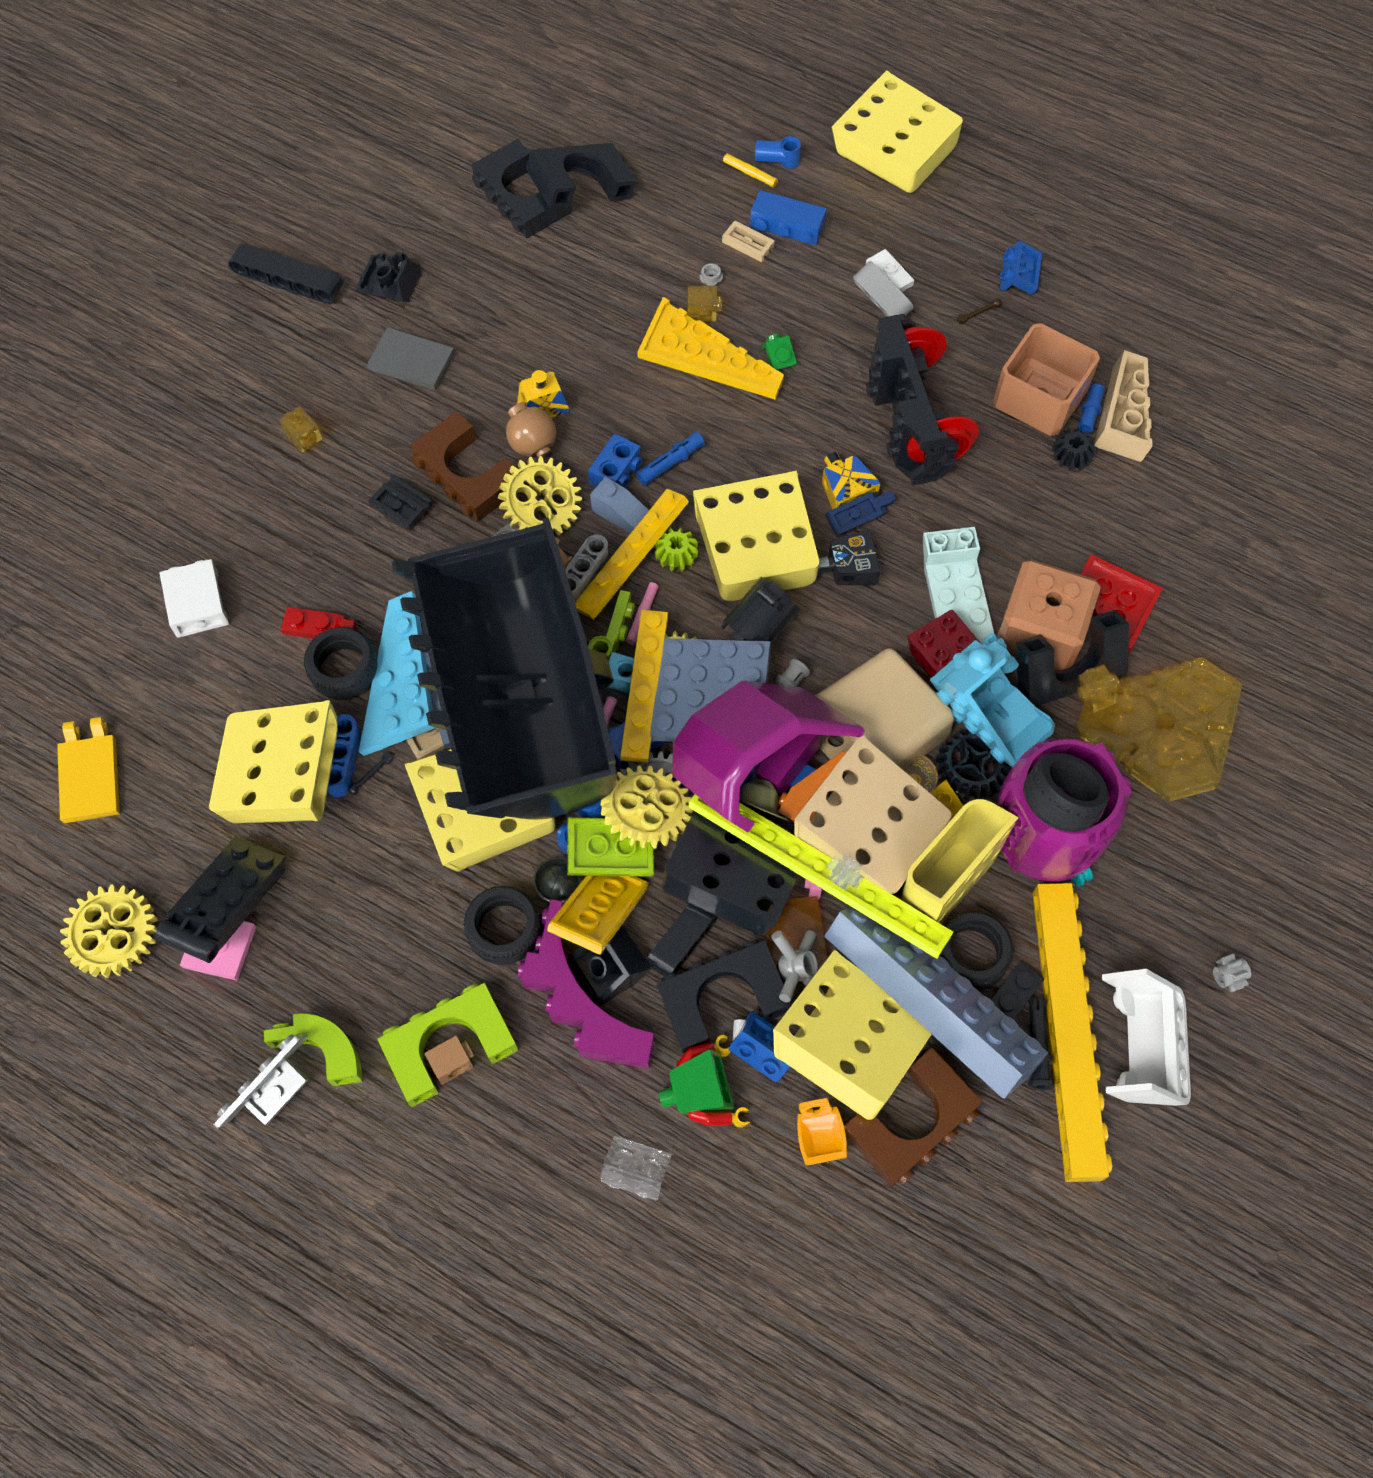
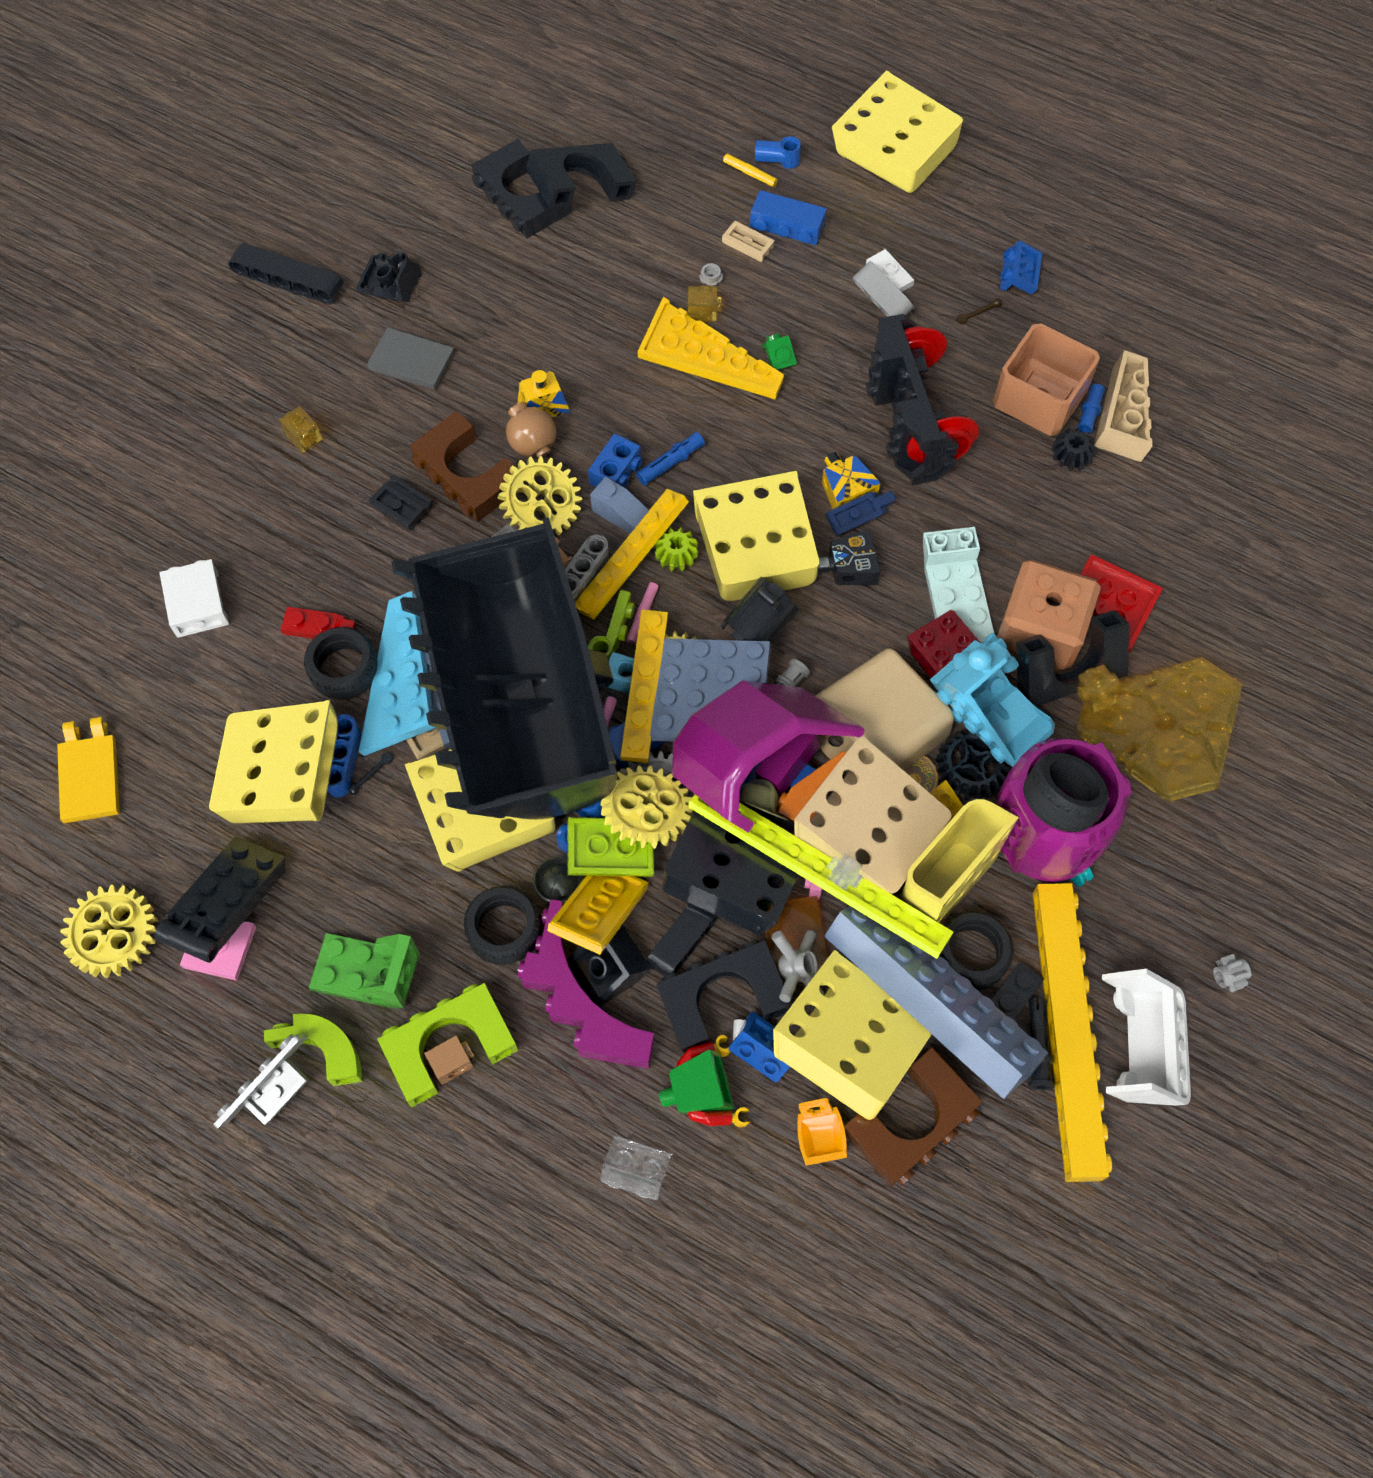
none -> bright green bracket [309,933,420,1009]

